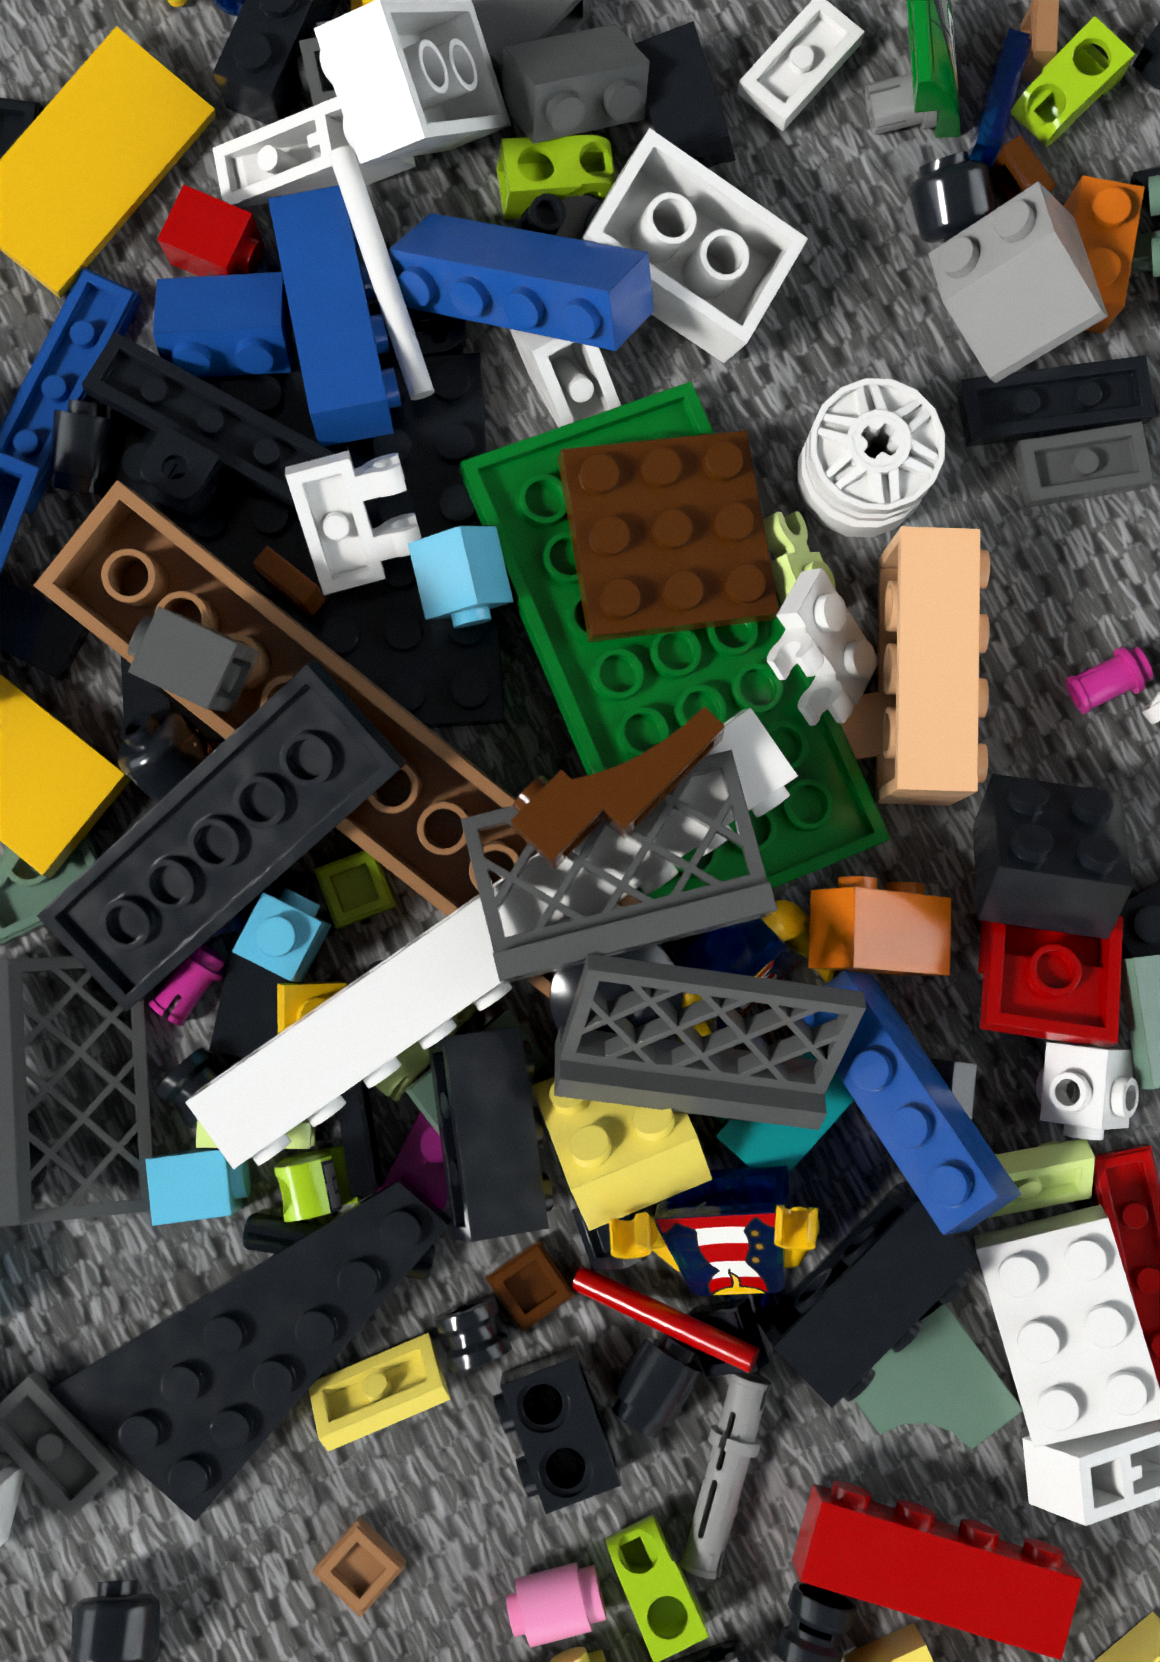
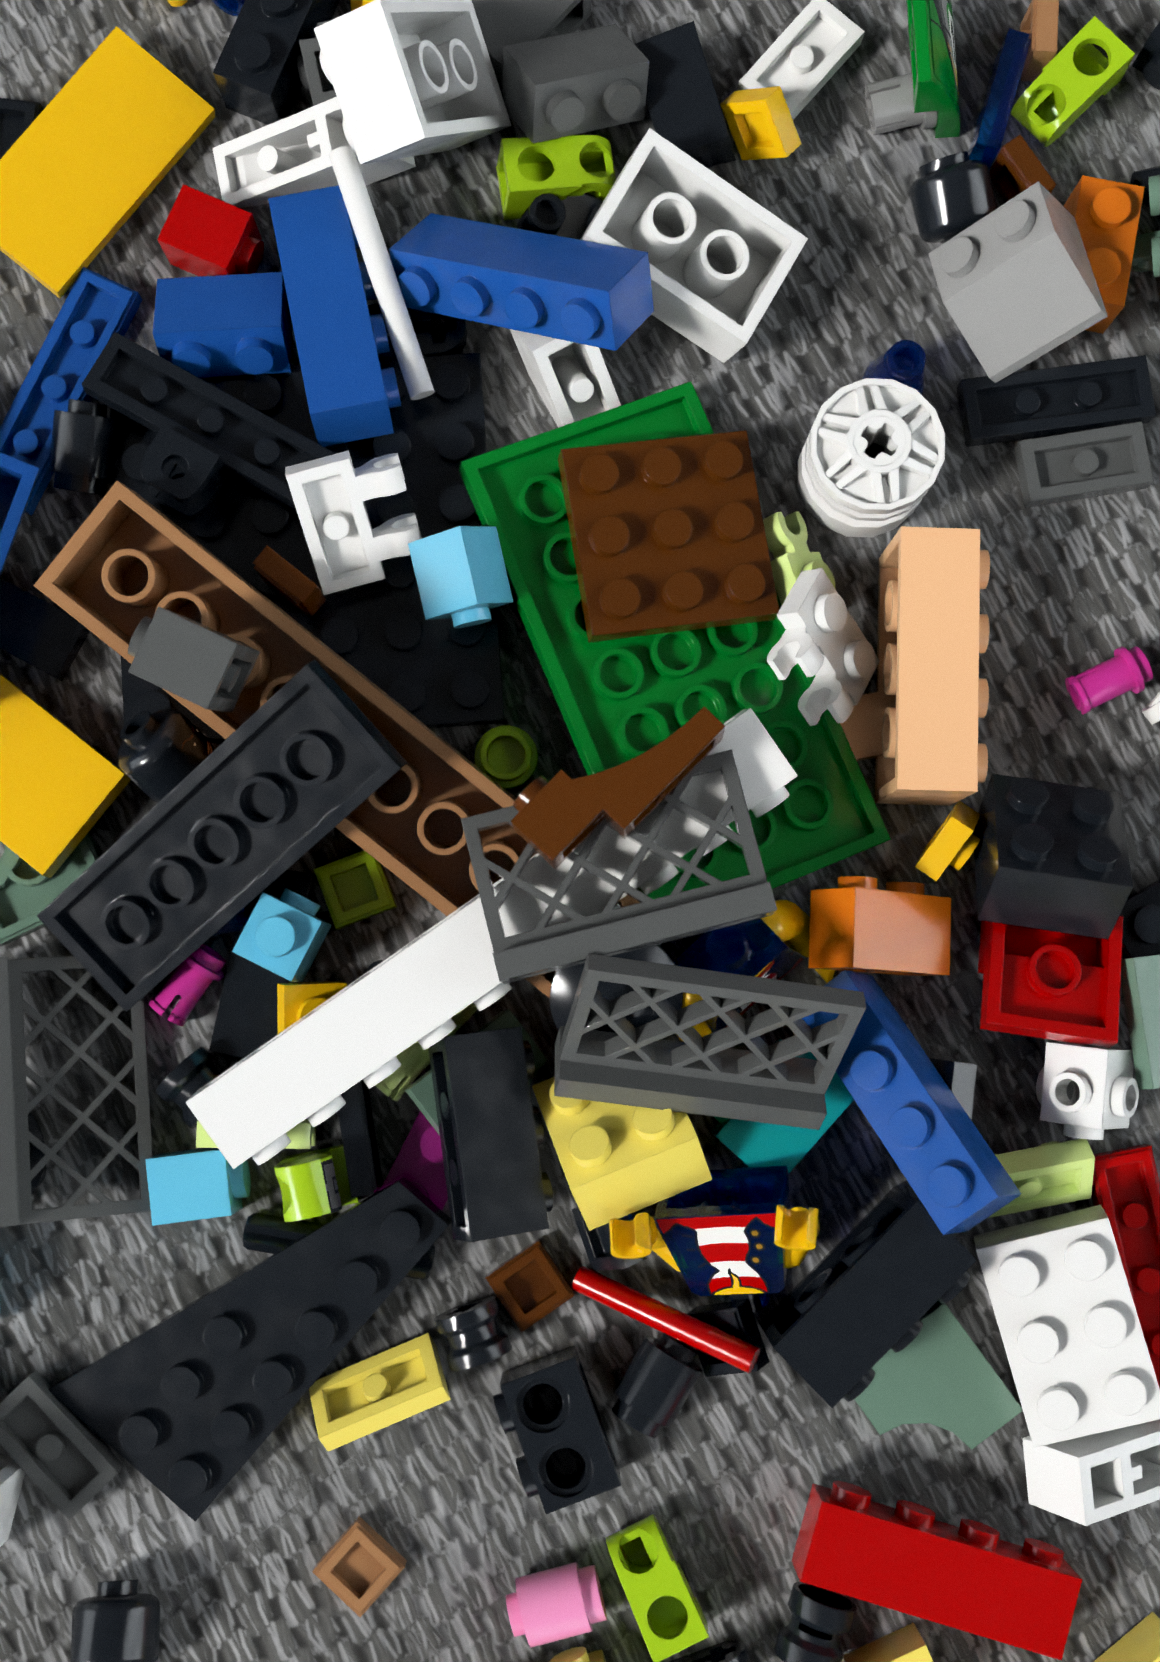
light grey pin [679,1372,772,1579] -> none
none -> lime plate [475,725,538,789]
none -> yellow plate [720,86,802,161]
none -> clear blue cone [863,340,926,395]
none -> yellow plate [915,801,981,881]

